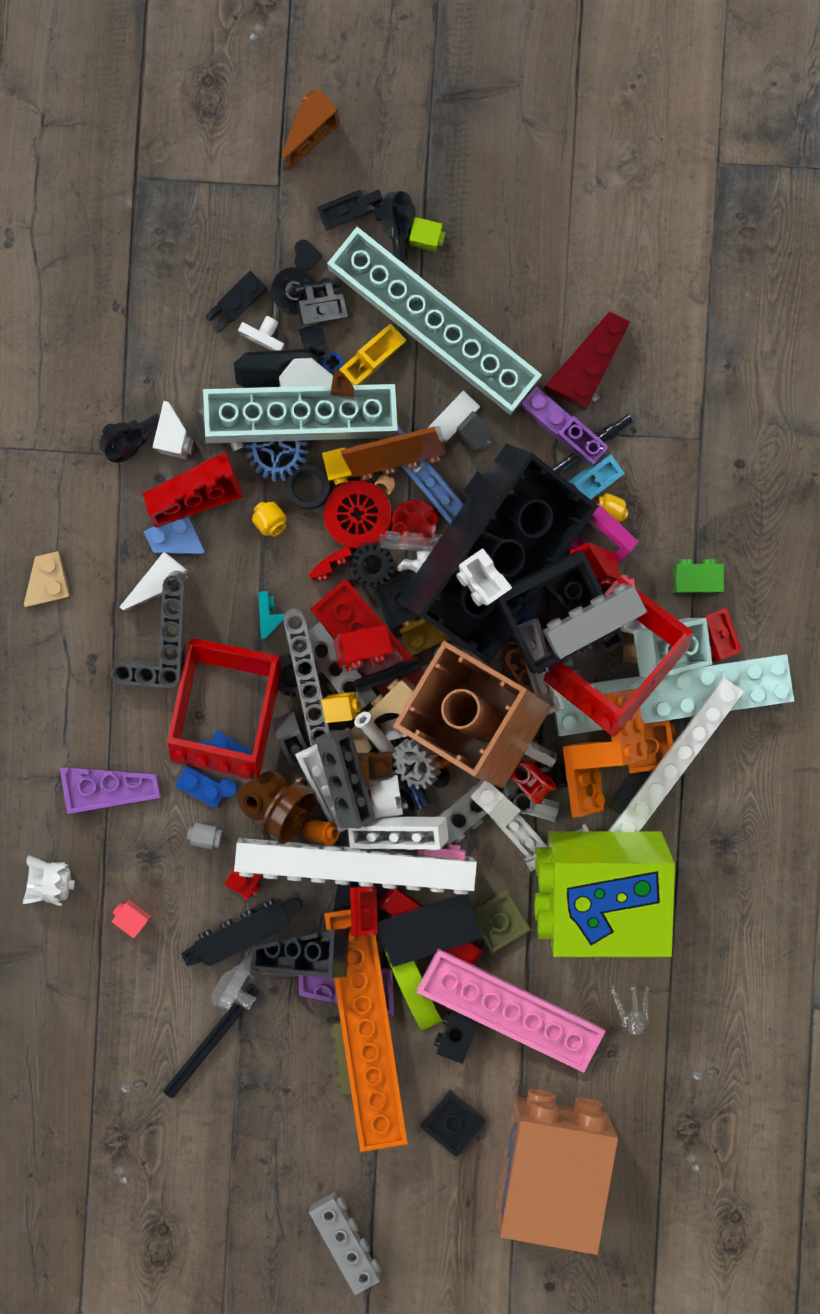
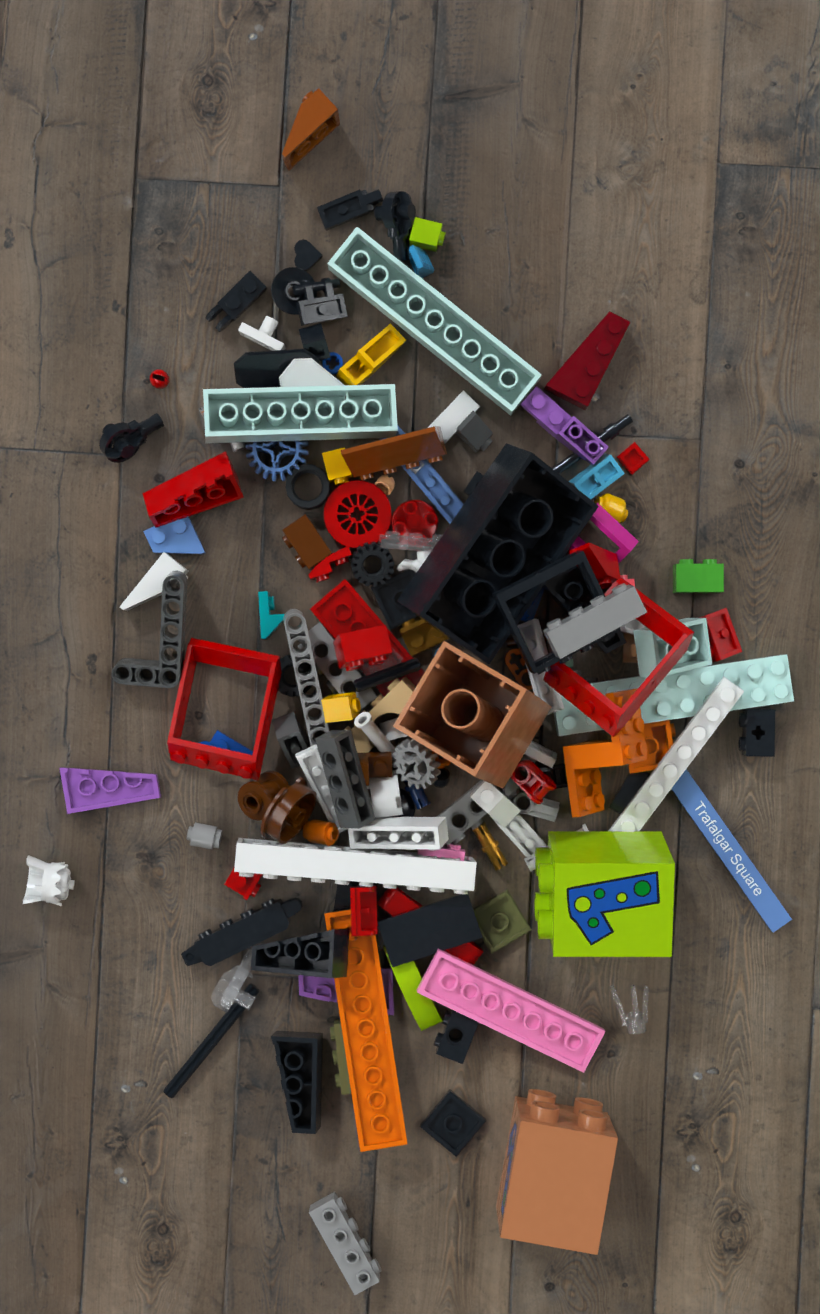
tan wing [24,551,70,607] -> none
coral brick [111,900,152,938] -> none
white slope [153,401,194,460] -> none
blue hinge [175,765,237,808] -> none
yellow head [252,502,287,537] -> none
reddish brown tile [330,370,354,399] -> none
white cylinder [457,549,512,606] -> none
none -> red hinge [150,369,169,389]
none -> black wedge [271,1031,323,1134]
none -> reddish brown brick [282,514,332,570]
none -> dark azure slope [408,245,434,278]
none -> pearl gold pin [472,822,508,871]
none -> red tile [616,442,650,475]
none -> medium blue tile [671,769,792,933]
none -> black brick [738,708,776,757]

